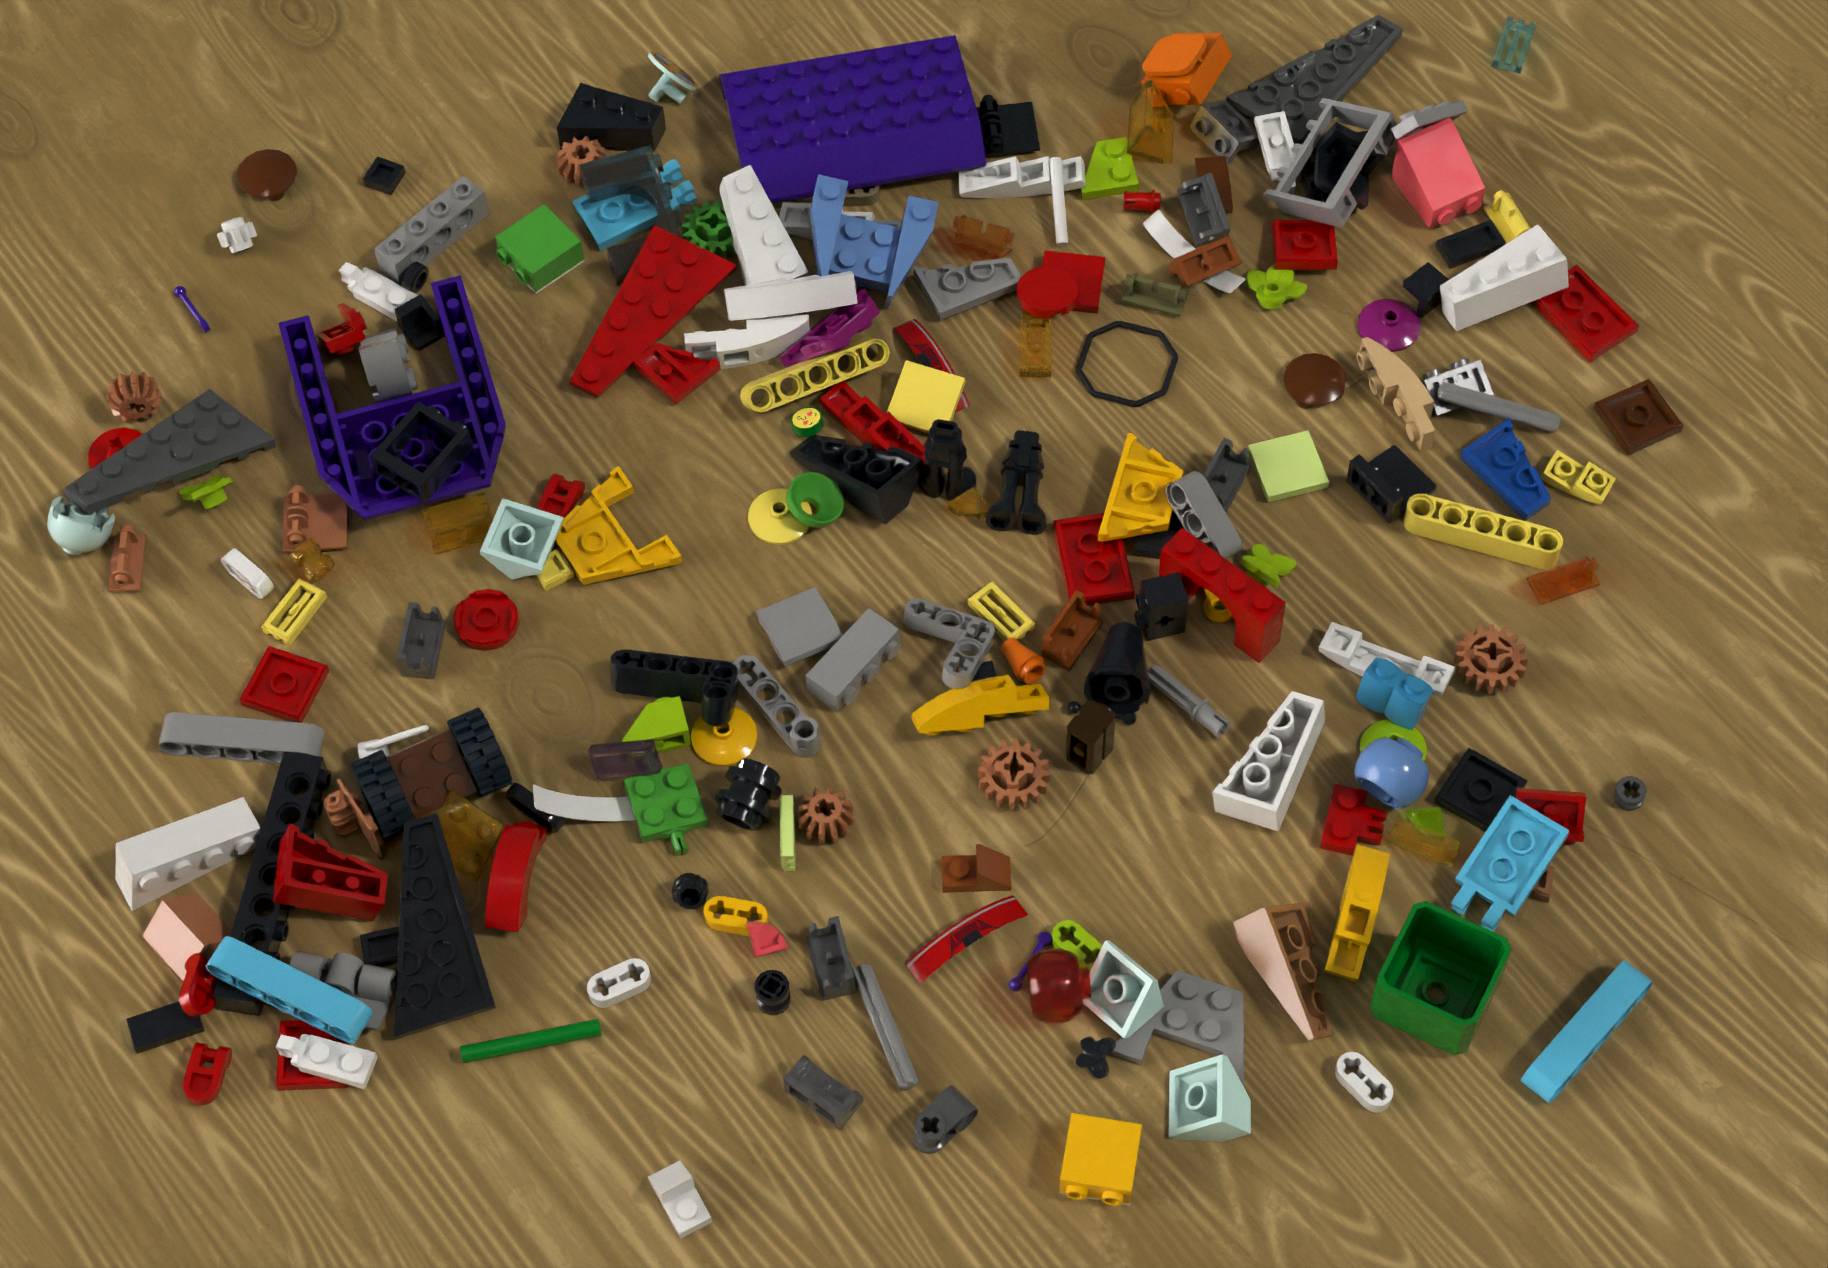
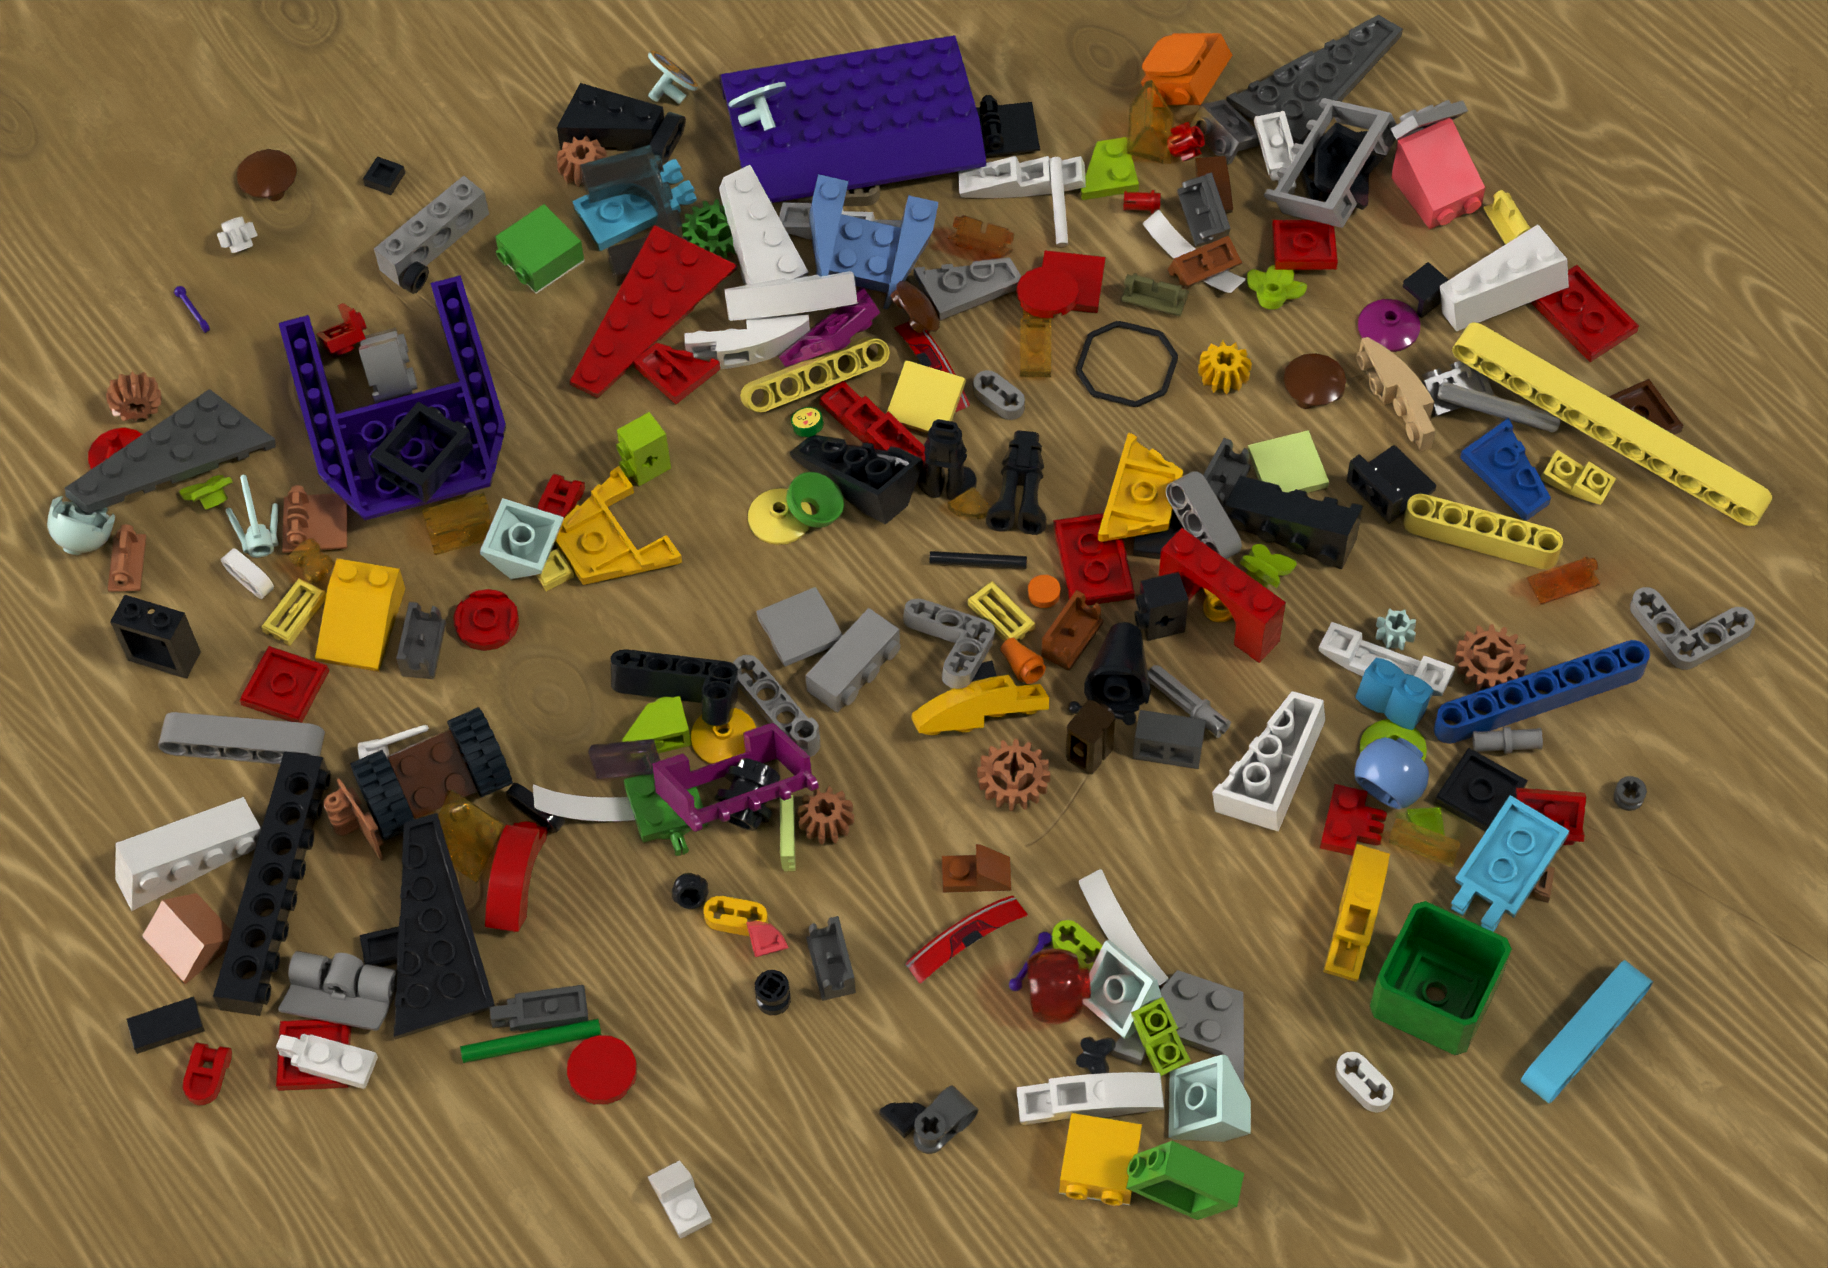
red plate [179,953,218,1017] -> none
medium azure beam [206,936,373,1044] -> none
red wedge [273,823,388,921] -> none
white hinge [339,262,418,322] -> none
black panel [394,294,445,351] -> none
white beam [587,958,651,1008] -> none
flat silver hinge [783,1055,864,1130] -> none
light grey axle [853,964,918,1090] -> none
medium nougat wedge [1233,903,1333,1041] -> none
black tile [1436,220,1506,269] -> none
clear light blue tile [1492,16,1536,74] -> none
none -> black window [110,594,201,679]
none -> light aqua plant [226,475,279,558]
none -> yellow slope [315,558,406,672]
none -> dark grey hinge [490,985,589,1031]
none -> red tile [567,1035,637,1105]
none -> lime brick [616,412,671,486]
none -> black beam [648,112,686,164]
none -> magenta hinge [652,723,819,832]
none -> light aqua shield [728,82,787,131]
none -> black tile [879,1102,926,1138]
none -> reddish brown dish [891,281,940,333]
none -> black bar [929,551,1027,569]
none -> light grey beam [973,370,1025,420]
none -> white slope [1017,1072,1164,1125]
none -> orange tile [1028,575,1061,608]
none -> white sticker [1079,869,1169,985]
none -> bright green window [1126,1141,1244,1220]
none -> lime slope [1131,997,1191,1076]
none -> dark grey hinge [1132,710,1206,769]
none -> red gear [1167,122,1205,162]
none -> yellow gear [1198,340,1252,395]
none -> black wedge [1224,476,1363,569]
none -> light aqua gear [1376,609,1416,651]
none -> blue beam [1434,640,1650,744]
none -> light yellow beam [1452,322,1772,526]
none -> light grey pin [1472,727,1543,754]
none -> light grey beam [1630,587,1755,670]

